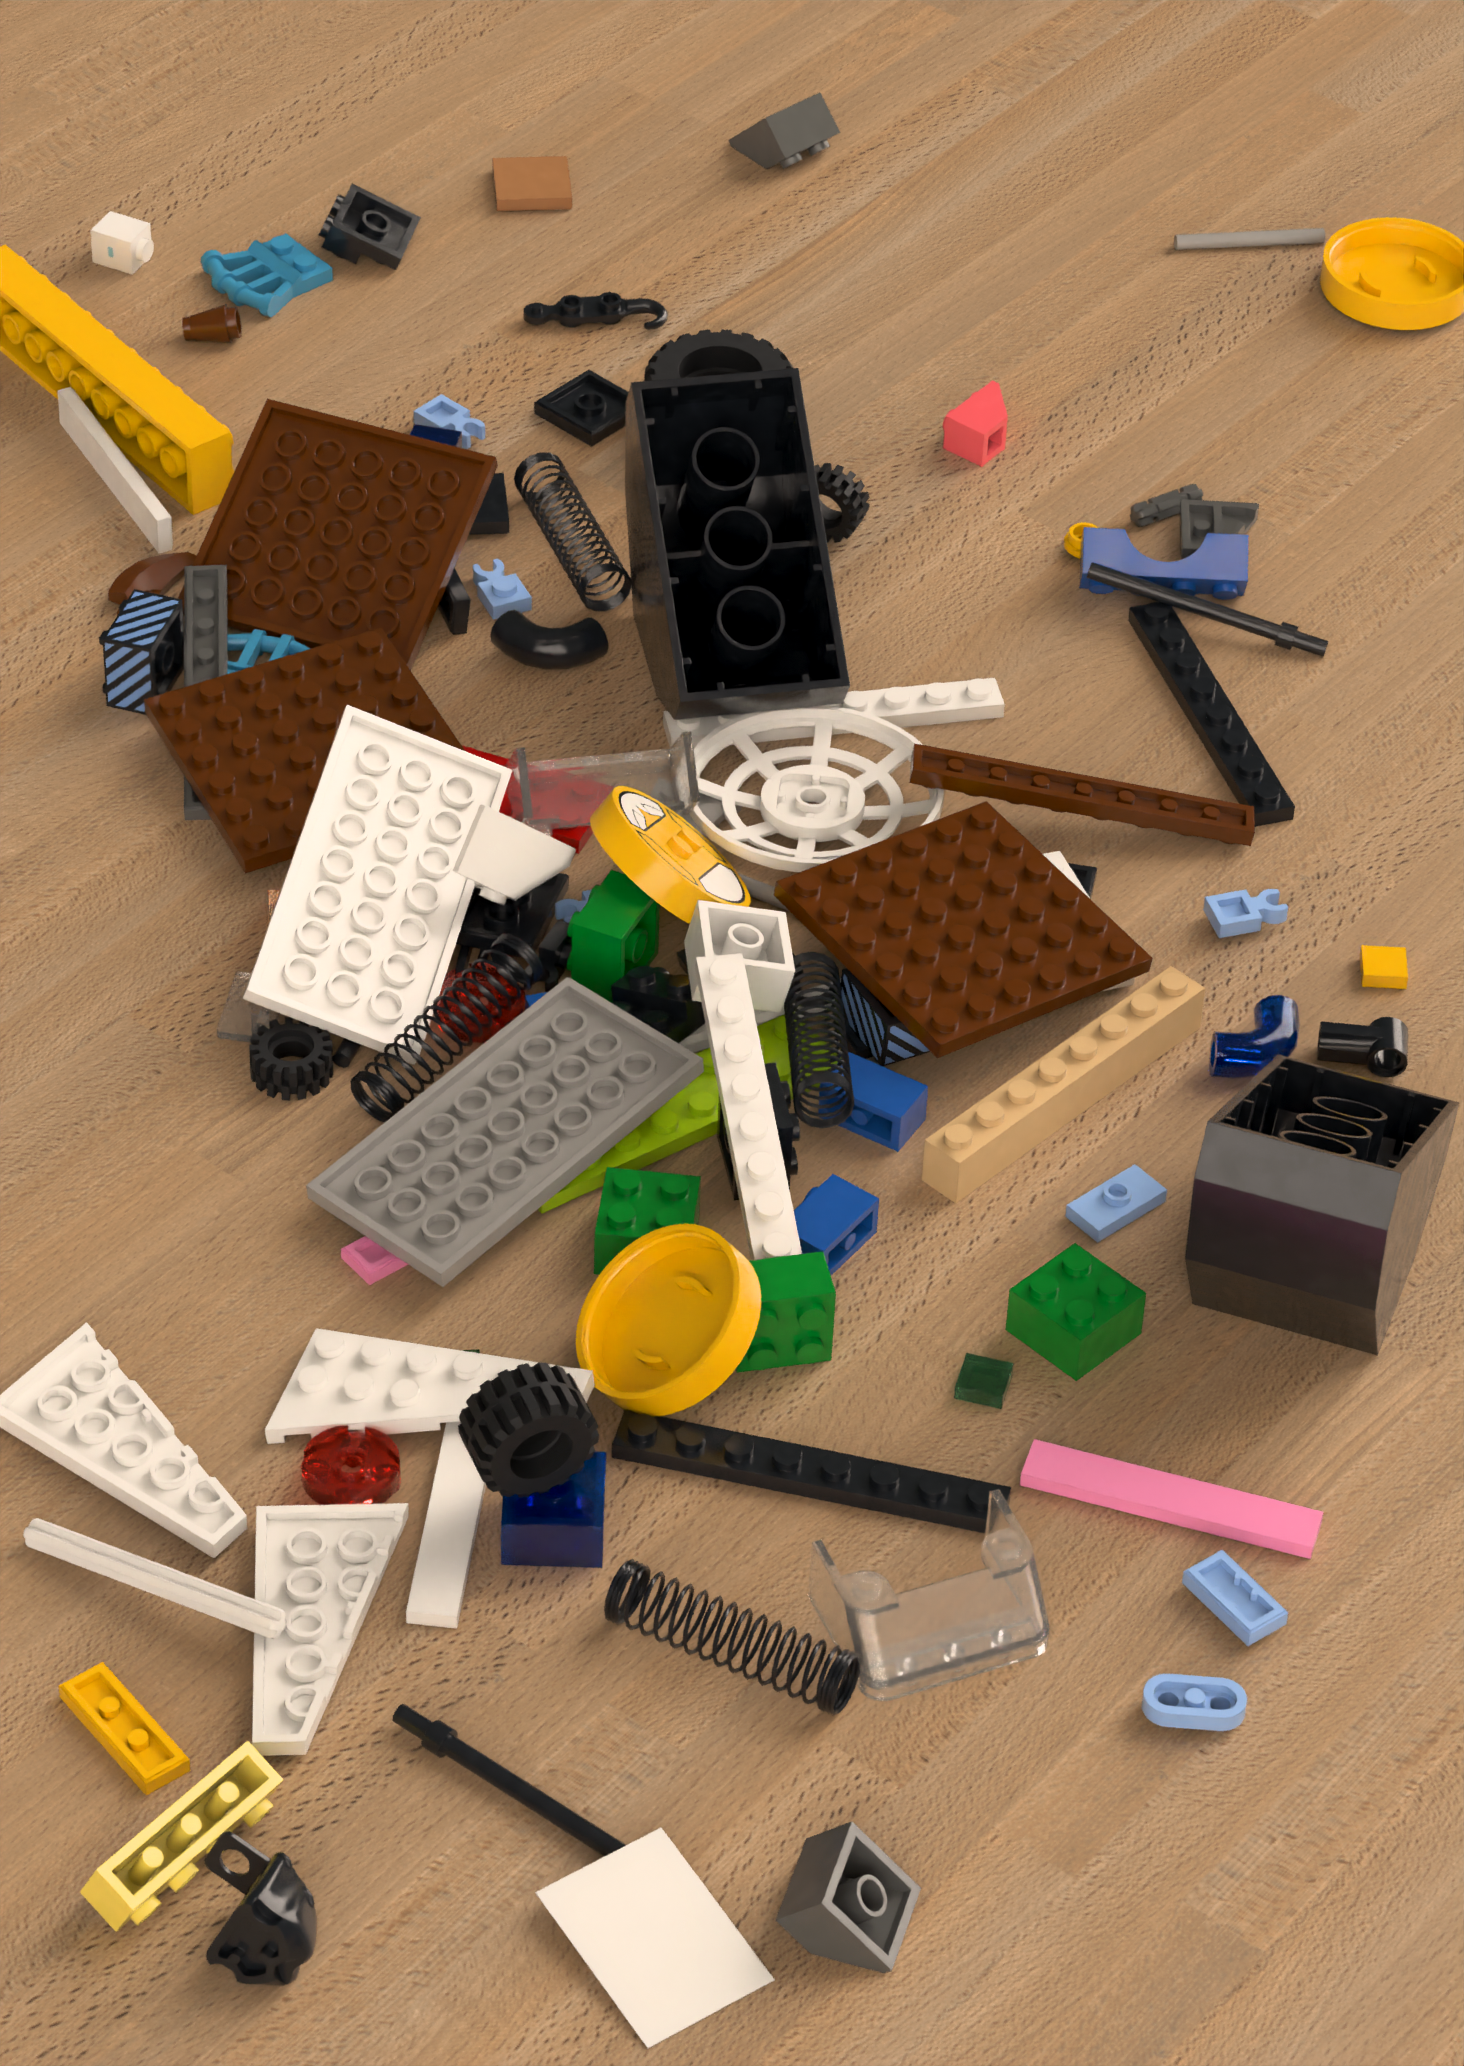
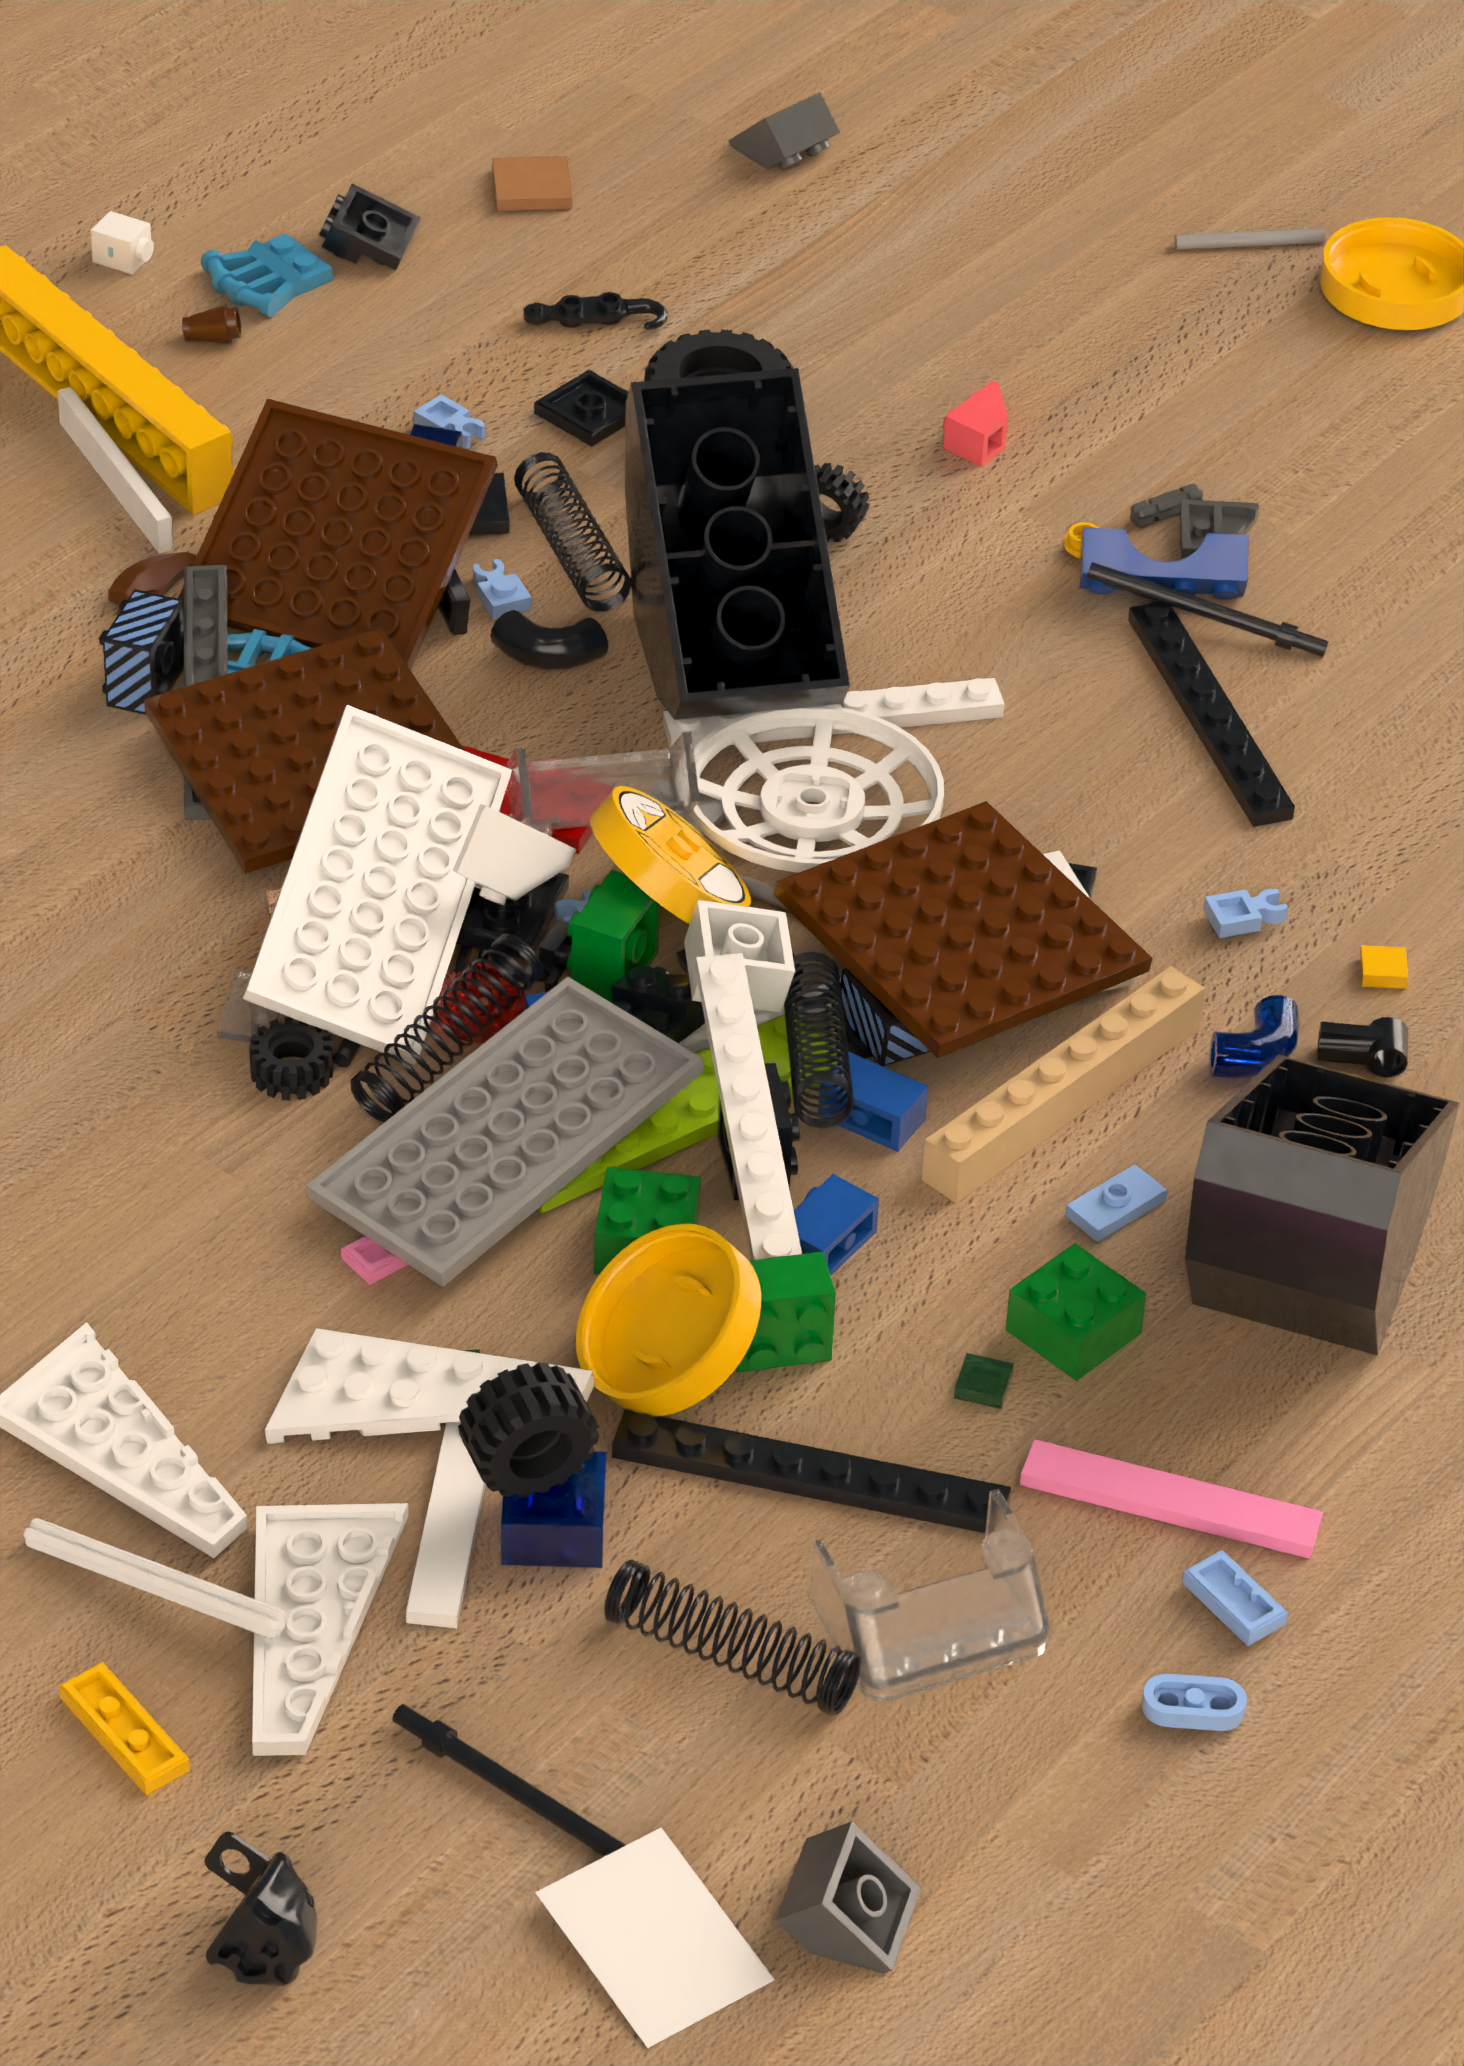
light yellow brick [80,1741,284,1932] -> none
clear red plate [301,1425,401,1505] -> none
reddish brown plate [909,743,1255,846] -> none

